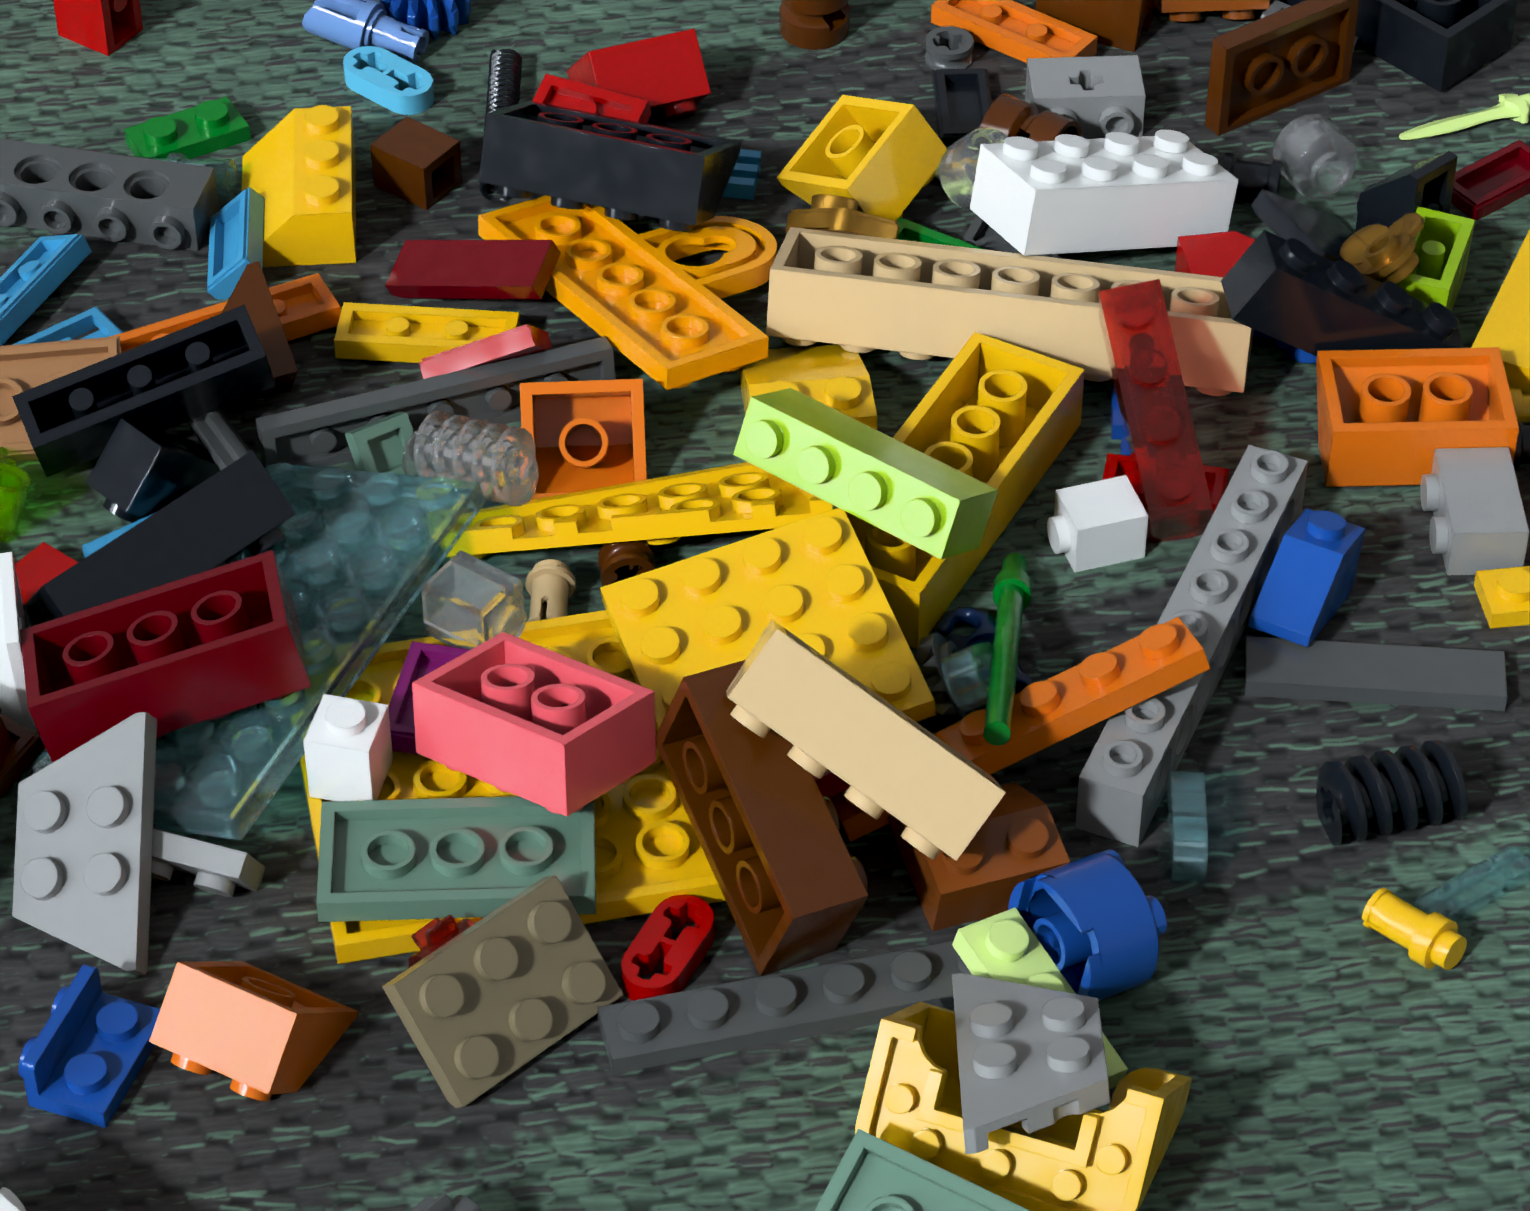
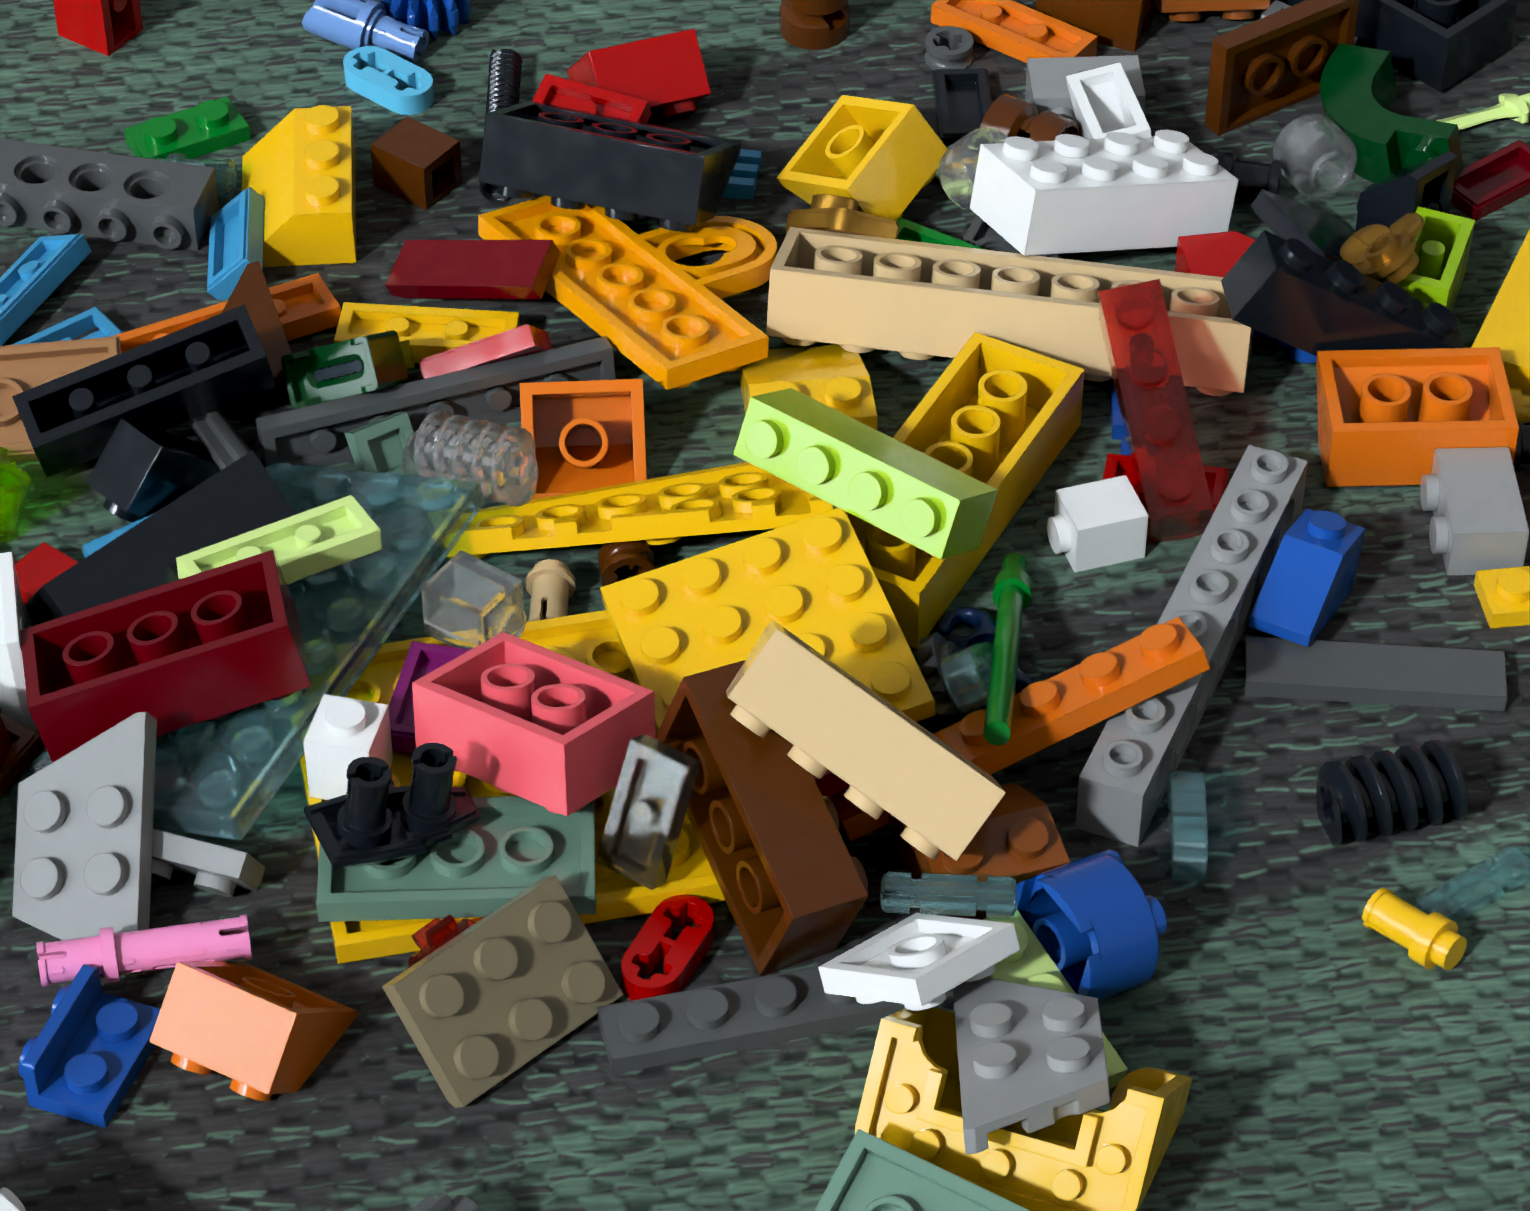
none -> bright pink pin [36,914,252,987]
none -> yellowish green plate [176,495,382,585]
none -> dark green piece [281,330,416,409]
none -> black connector [304,743,481,868]
none -> clear smoke plate [596,734,701,890]
none -> white plate [818,913,1020,1011]
none -> clear light blue axle [880,872,1017,918]
none -> white slope [1066,62,1152,139]
none -> dark green arch [1320,43,1464,183]

